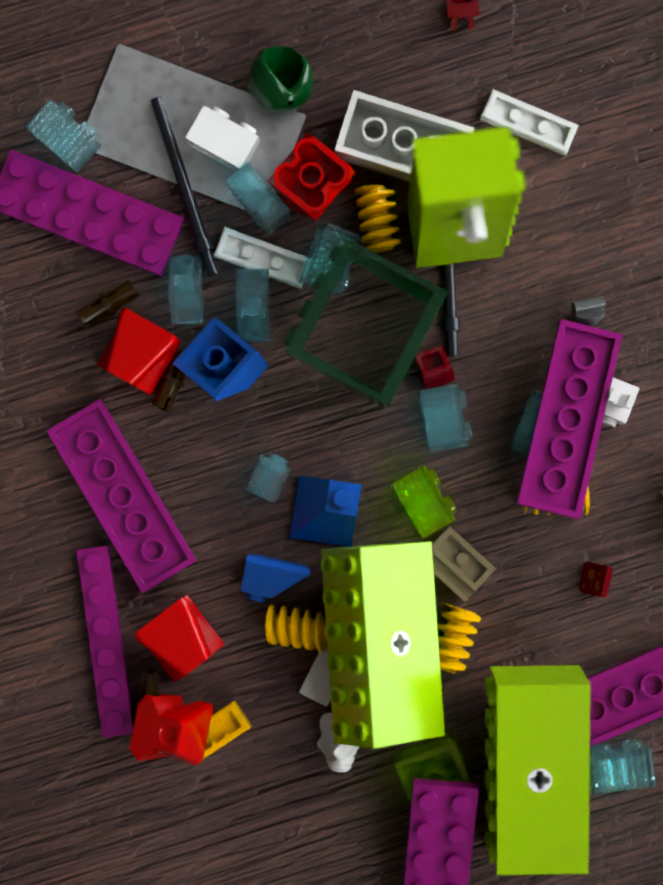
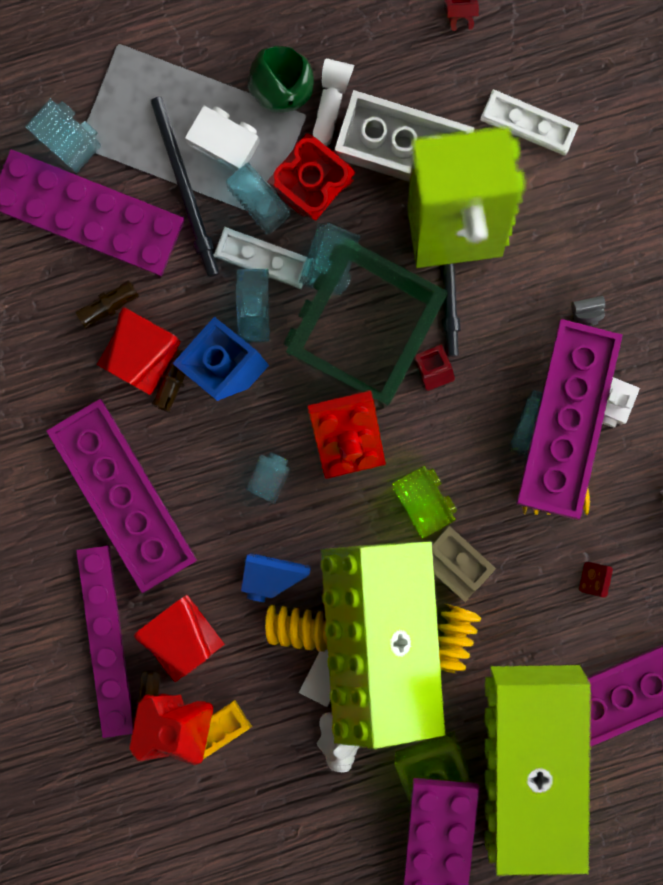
clear light blue slope [168,254,204,324] -> none
blue slope [290,476,361,547] -> none
yellow piece [355,184,401,253] -> none
clear light blue brick [419,384,472,453] -> none
clear light blue brick [589,740,656,794] -> none
none -> red plate [308,391,386,479]
none -> white piece [313,58,354,146]

